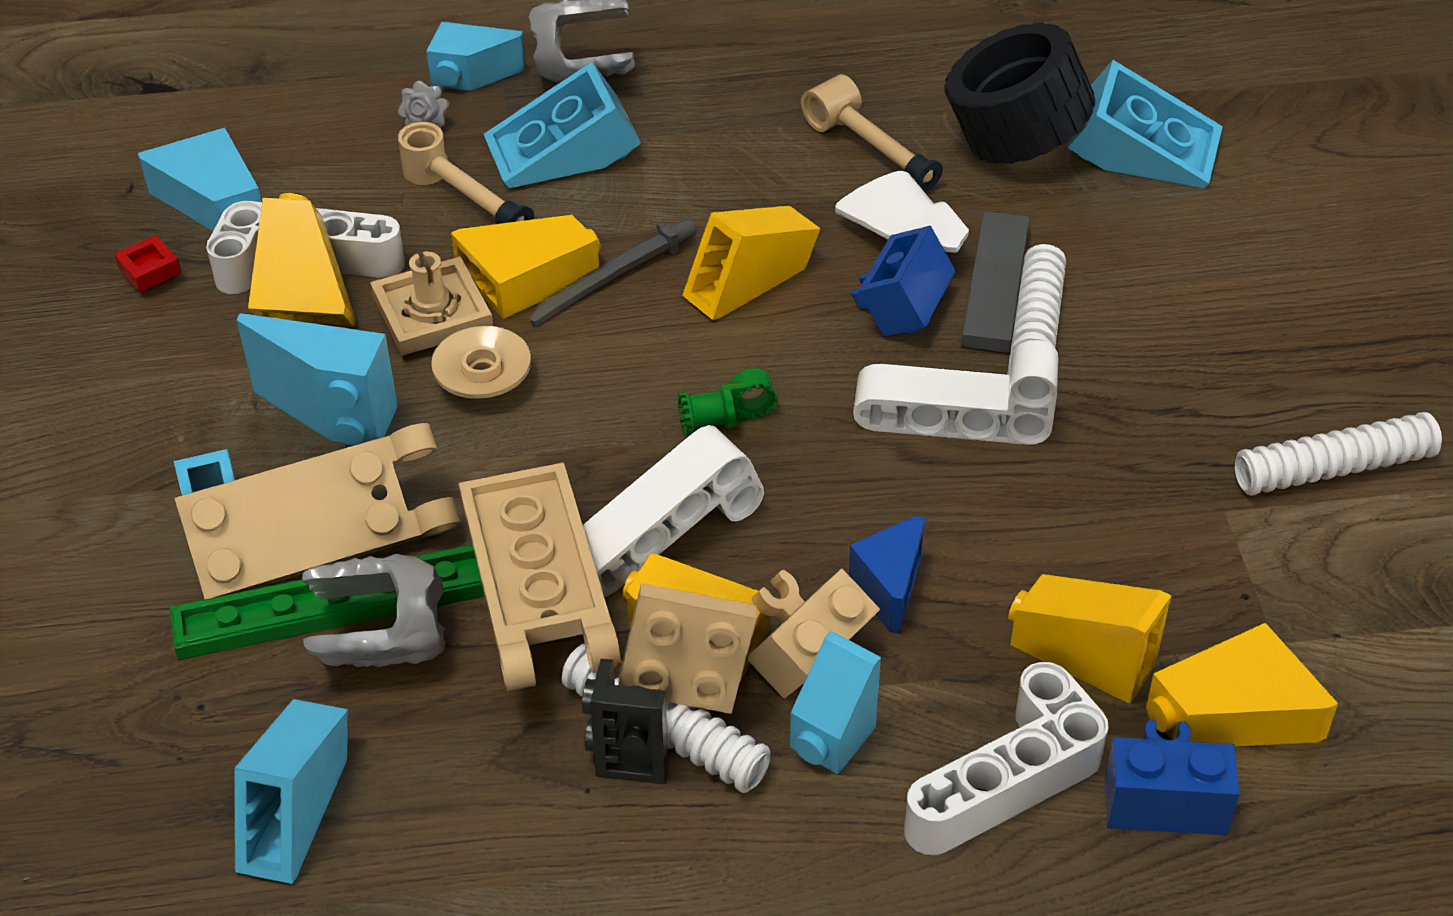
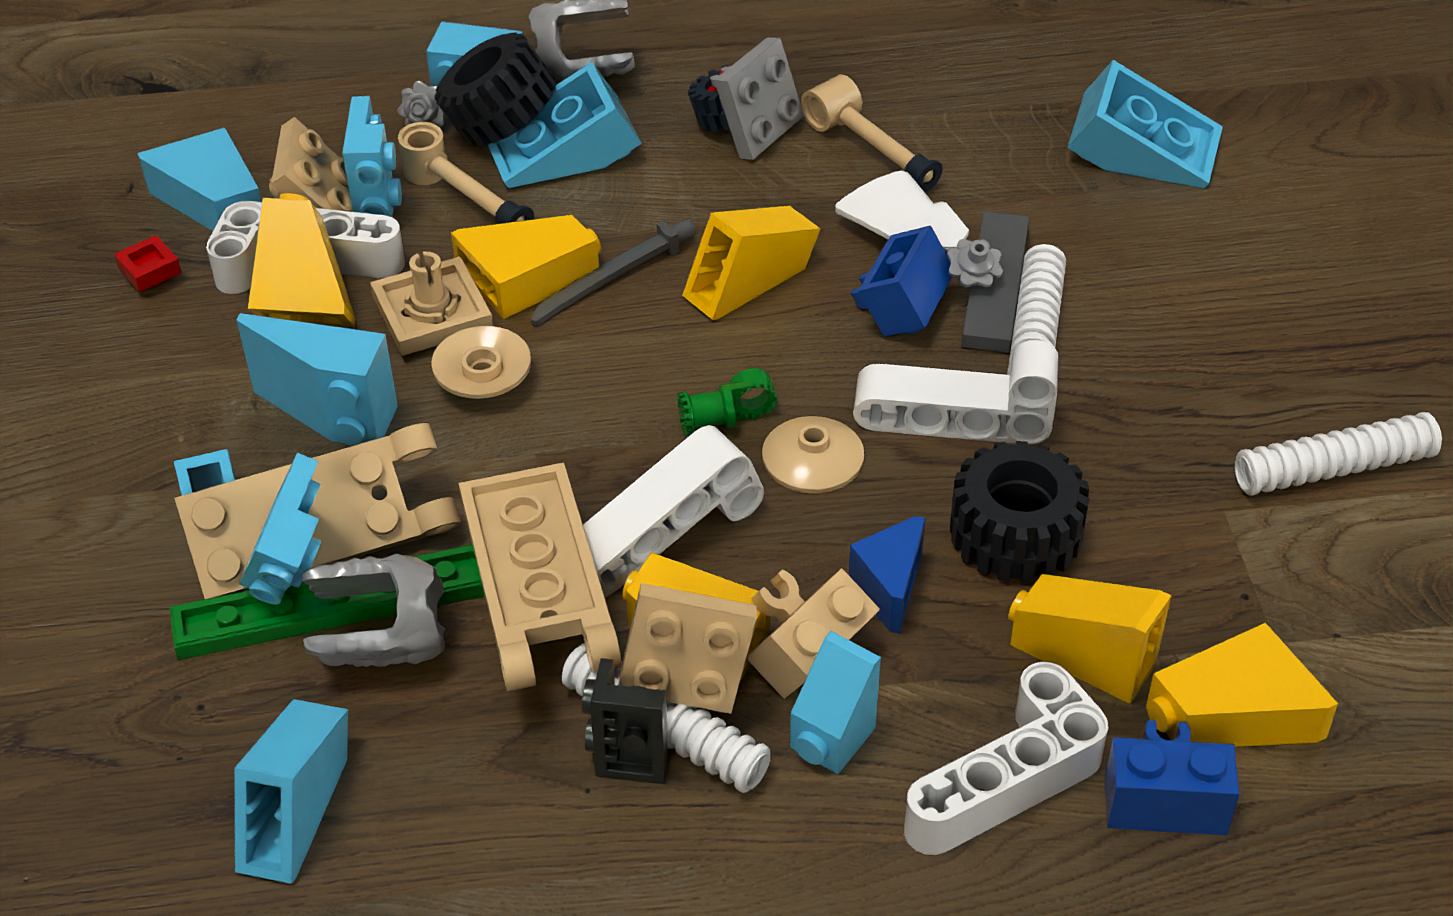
black tyre [944,23,1095,164] -> none
none -> medium azure plate [239,453,321,604]
none -> tan plate [269,117,353,212]
none -> medium azure plate [342,96,402,217]
none -> black tyre [434,32,556,147]
none -> light grey plate [688,37,804,160]
none -> tan dish [762,416,864,494]
none -> light grey plant [947,239,1003,288]
none -> black tyre [950,441,1090,583]

